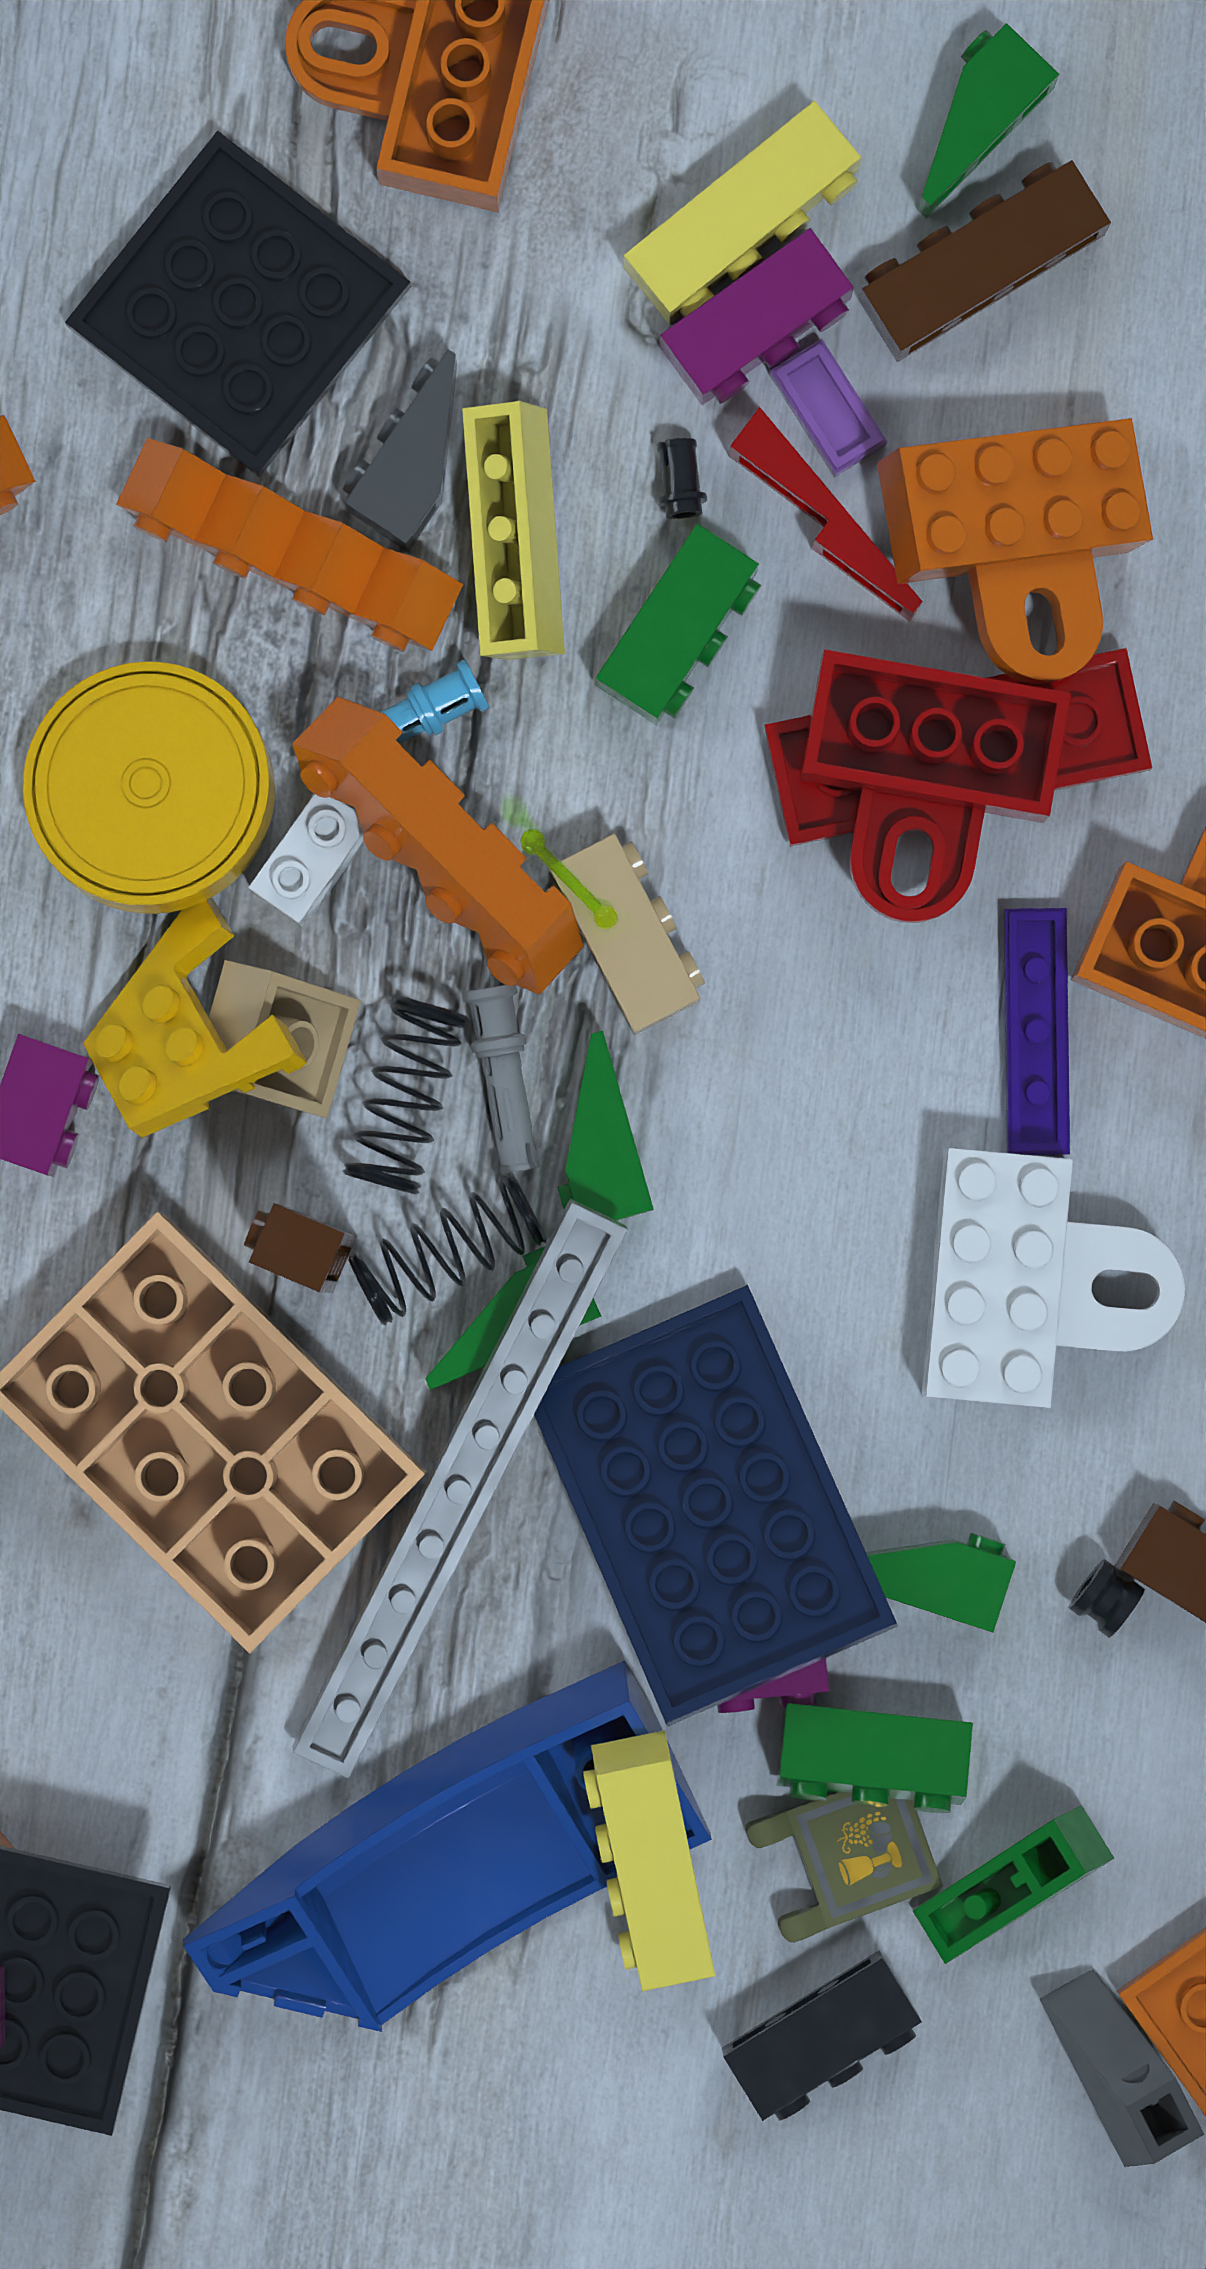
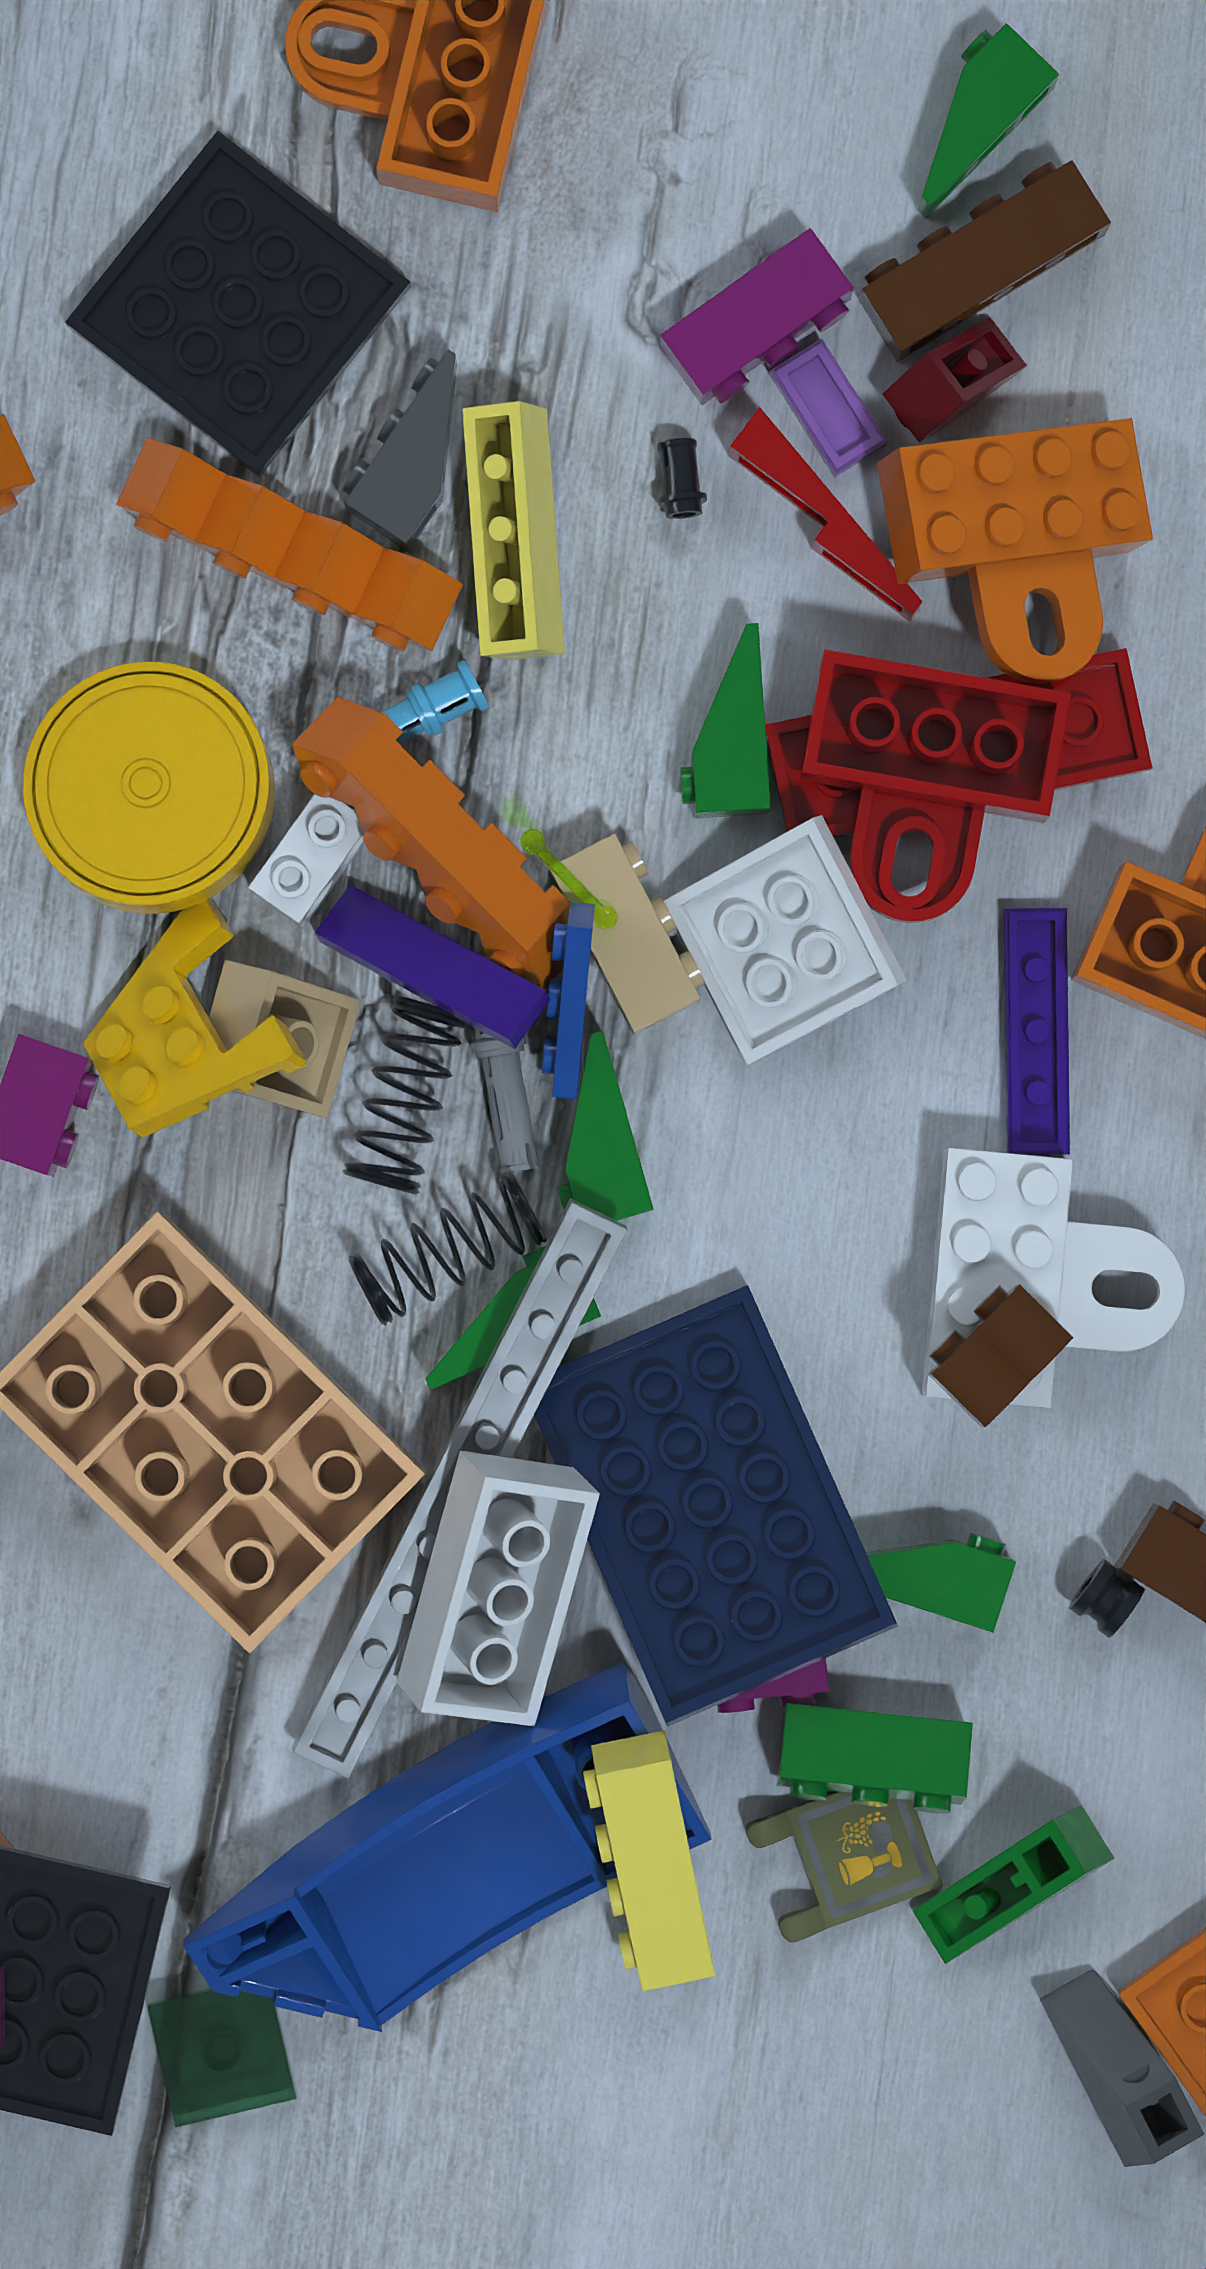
reddish brown brick [244,1203,357,1293] -> none
green brick [595,523,762,726] -> none
light yellow brick [623,101,862,324] -> none
black brick [722,1951,922,2121] -> none
none -> clear green plate [147,1988,298,2128]
none -> dark purple tile [315,885,550,1049]
none -> white brick [397,1451,600,1726]
none -> blue plate [542,902,595,1099]
none -> white plate [664,815,907,1065]
none -> green slope [680,623,770,819]
none -> dark red slope [882,317,1027,443]
none -> reddish brown brick [928,1284,1074,1428]

